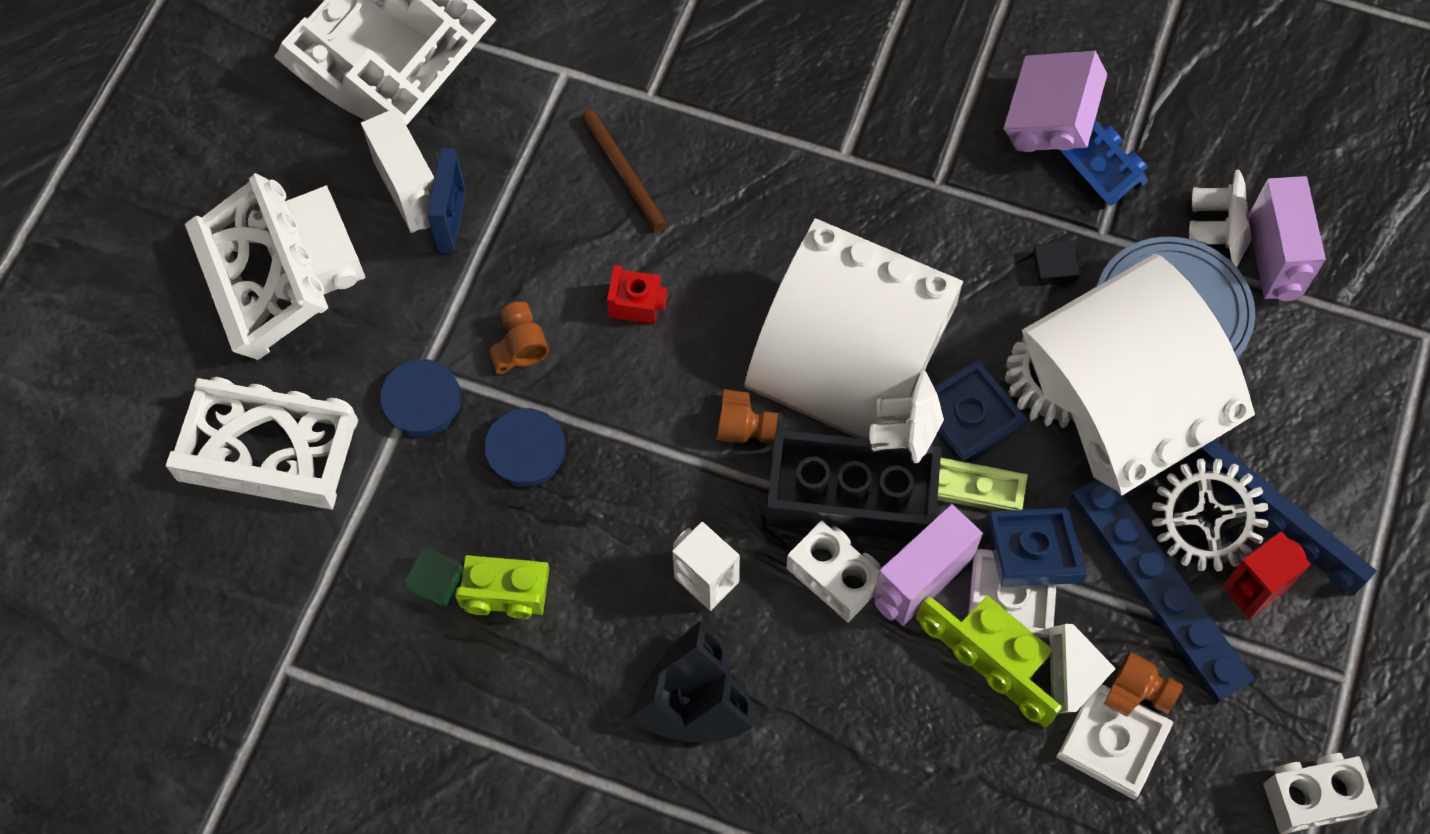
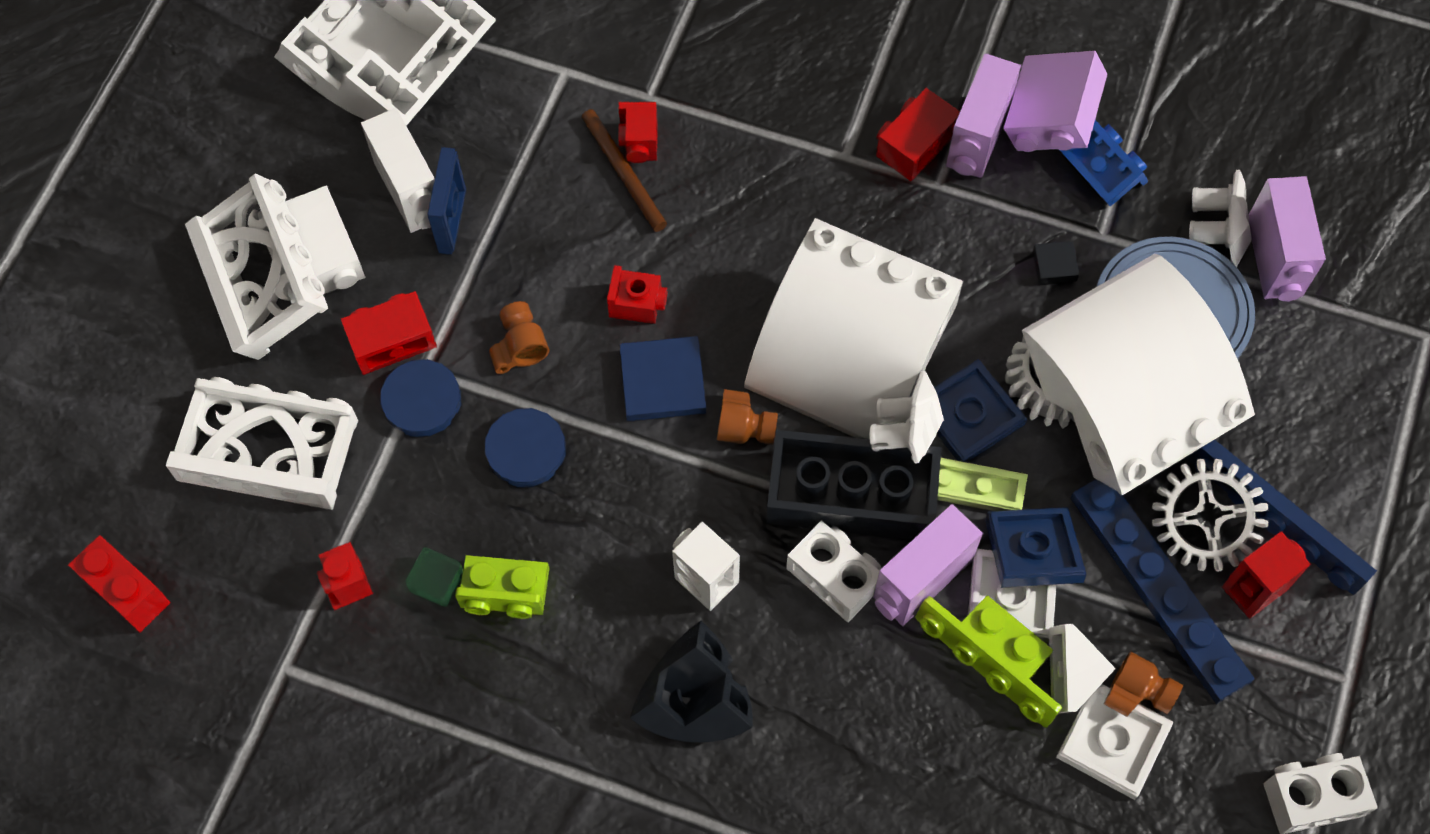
none -> red brick [68,535,171,632]
none -> red brick [317,542,373,610]
none -> red brick [341,291,437,375]
none -> red brick [618,102,658,163]
none -> dark blue tile [620,336,706,421]
none -> red brick [876,88,960,181]
none -> lavender brick [946,53,1021,178]

